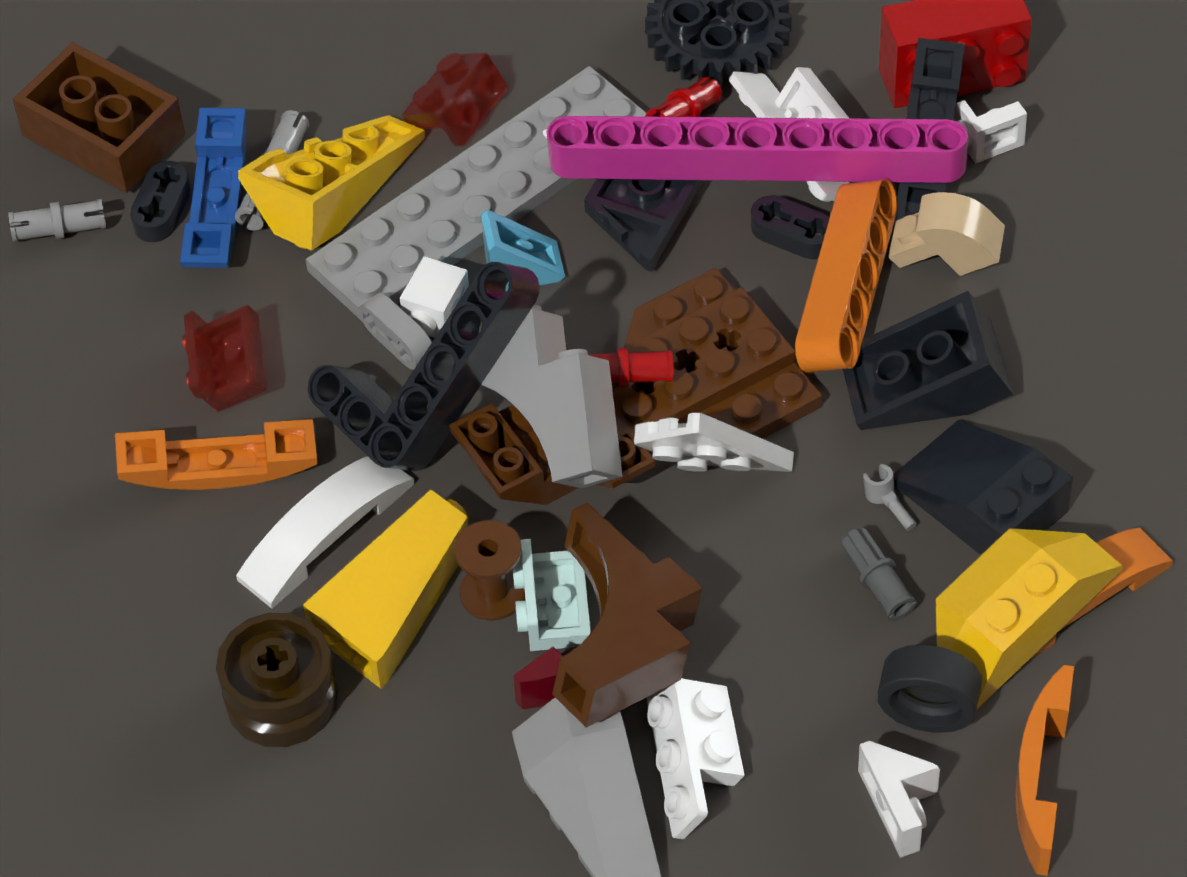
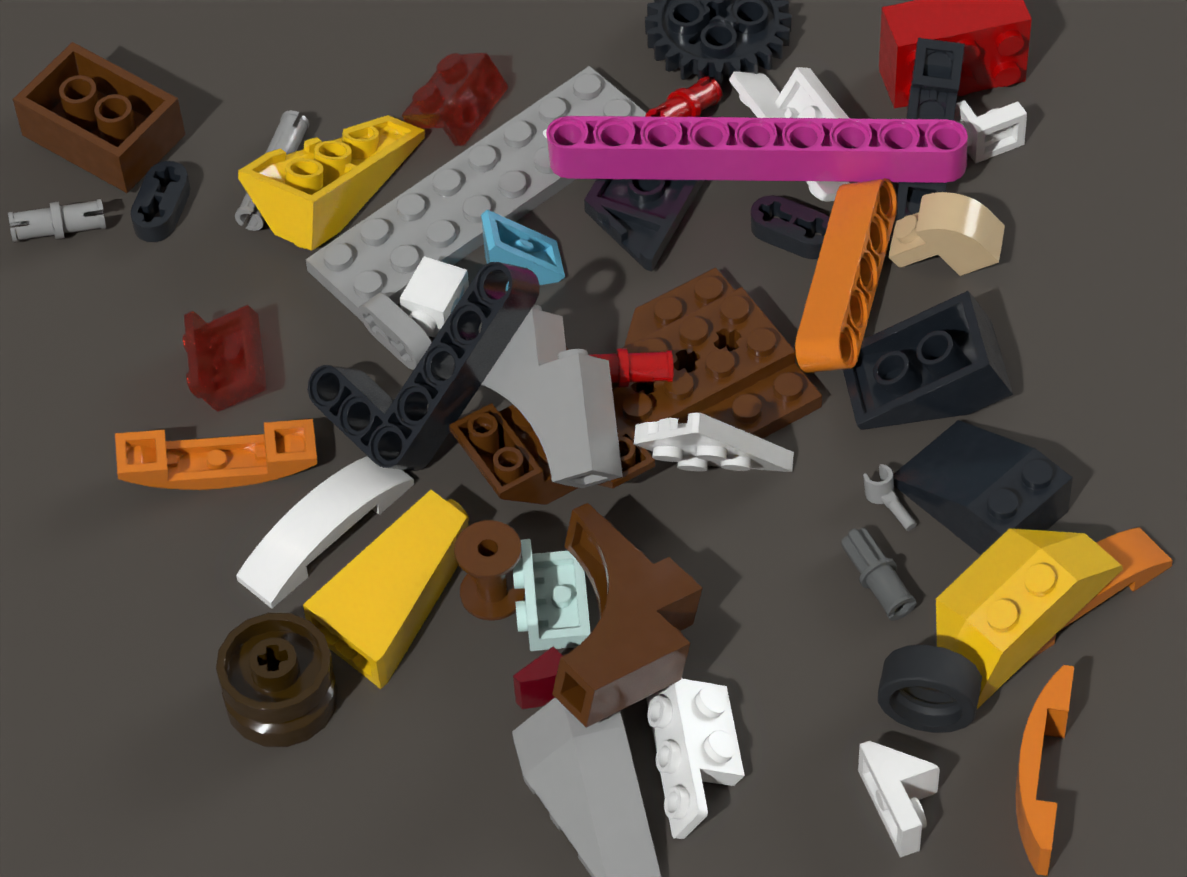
blue slope [180,108,247,268] -> none

